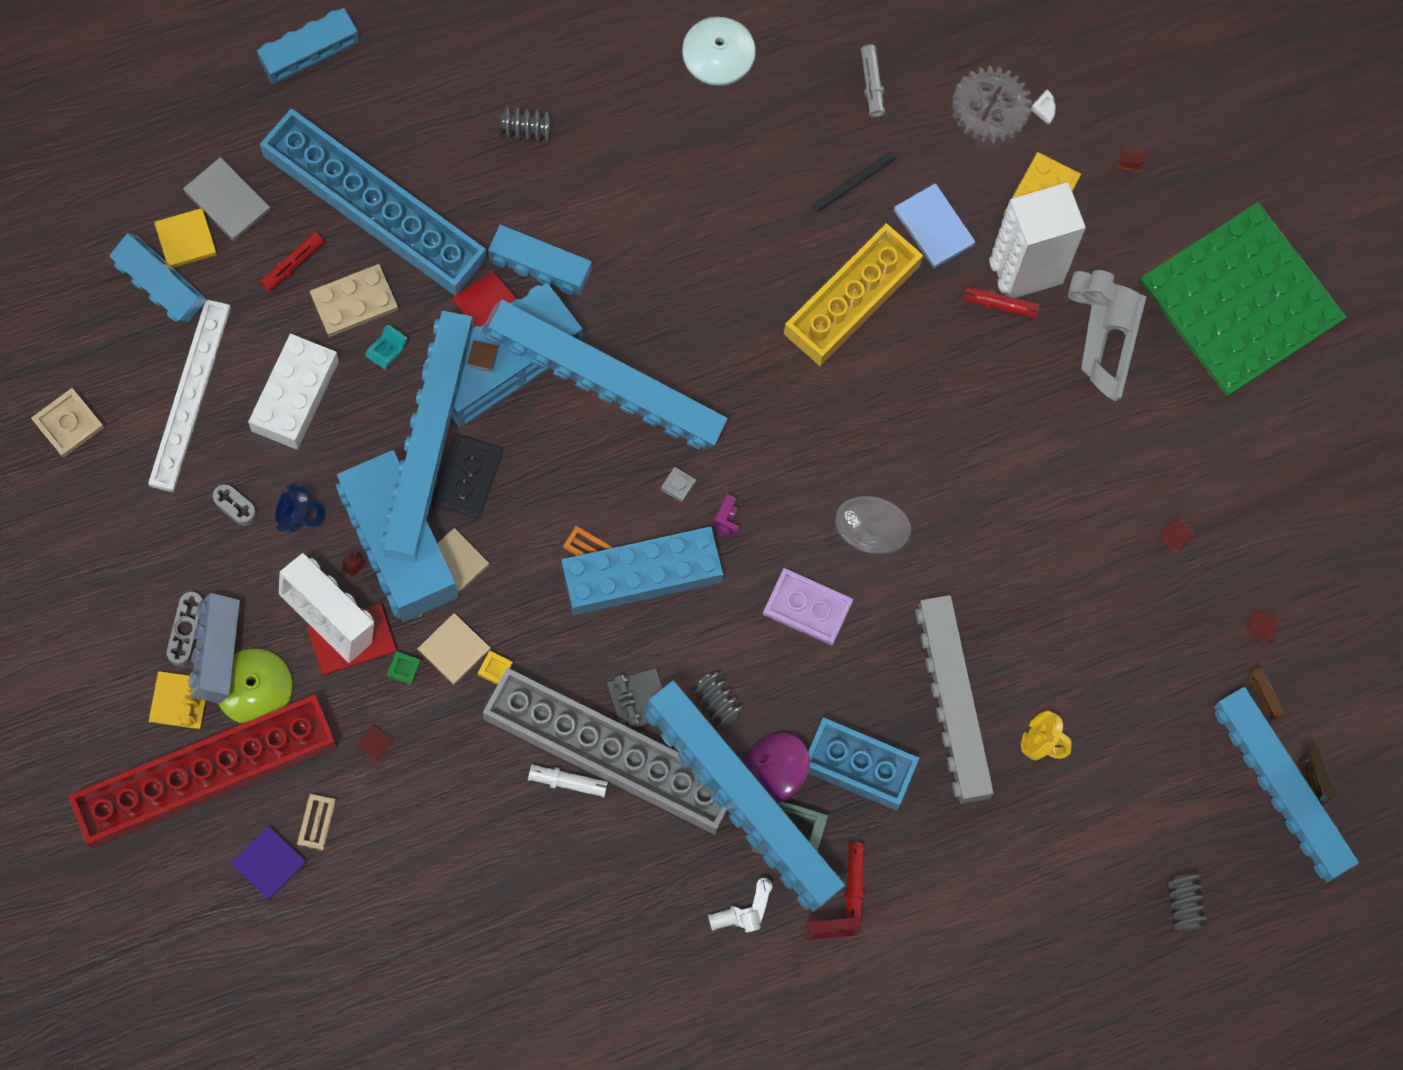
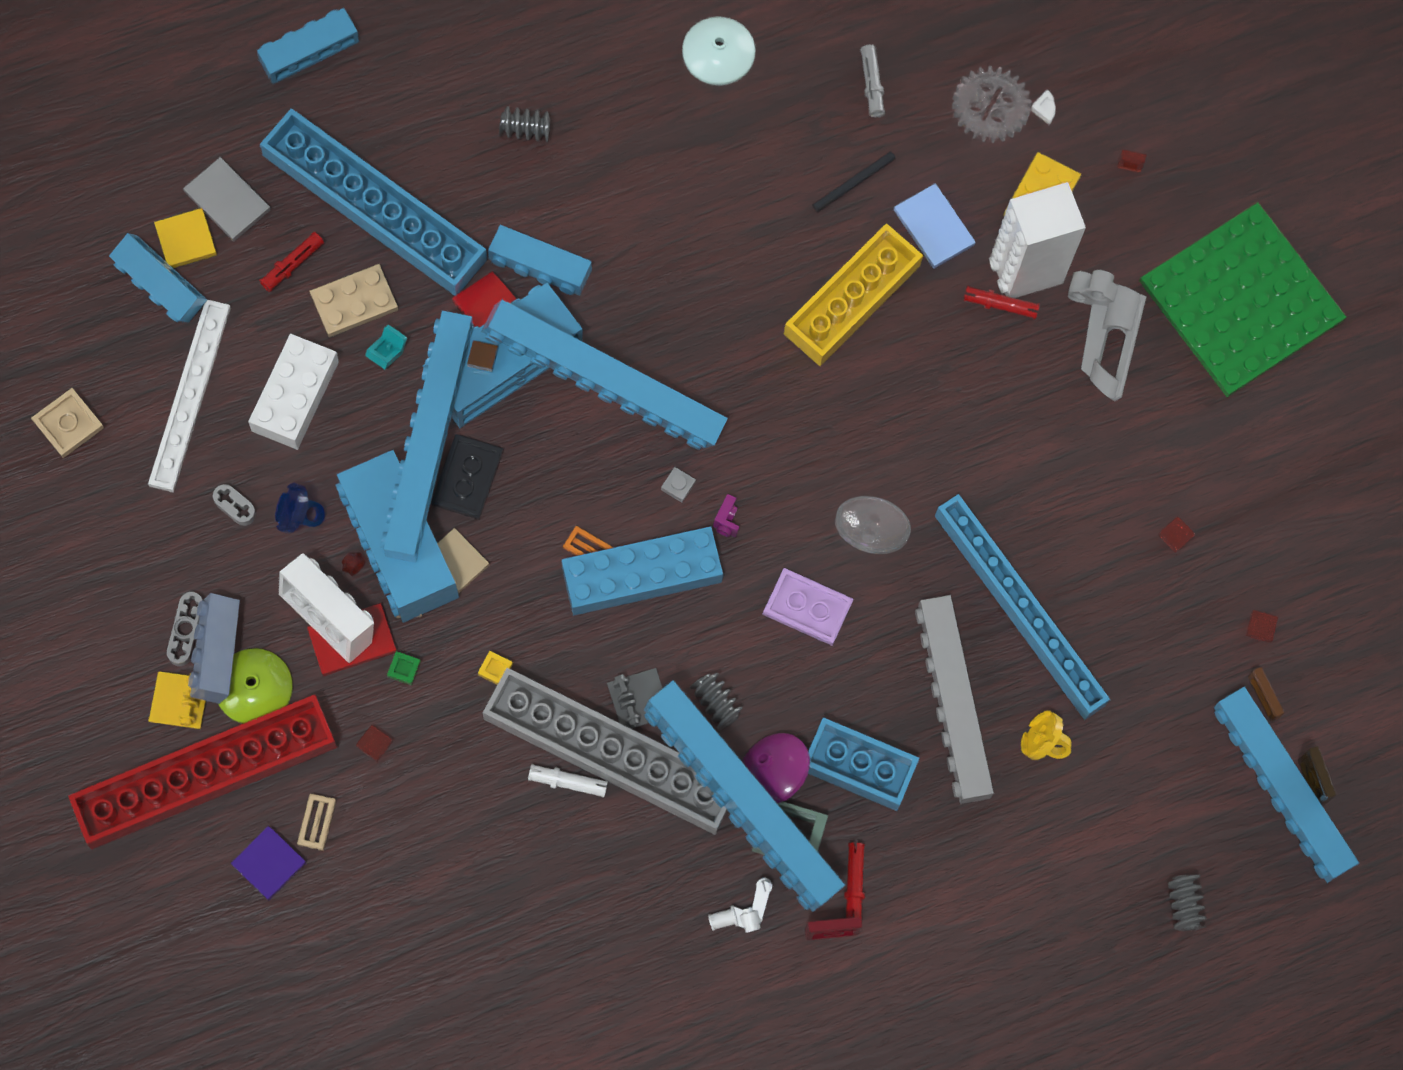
tan tile [418,613,491,686] -> none
none -> dark azure brick [935,494,1110,720]

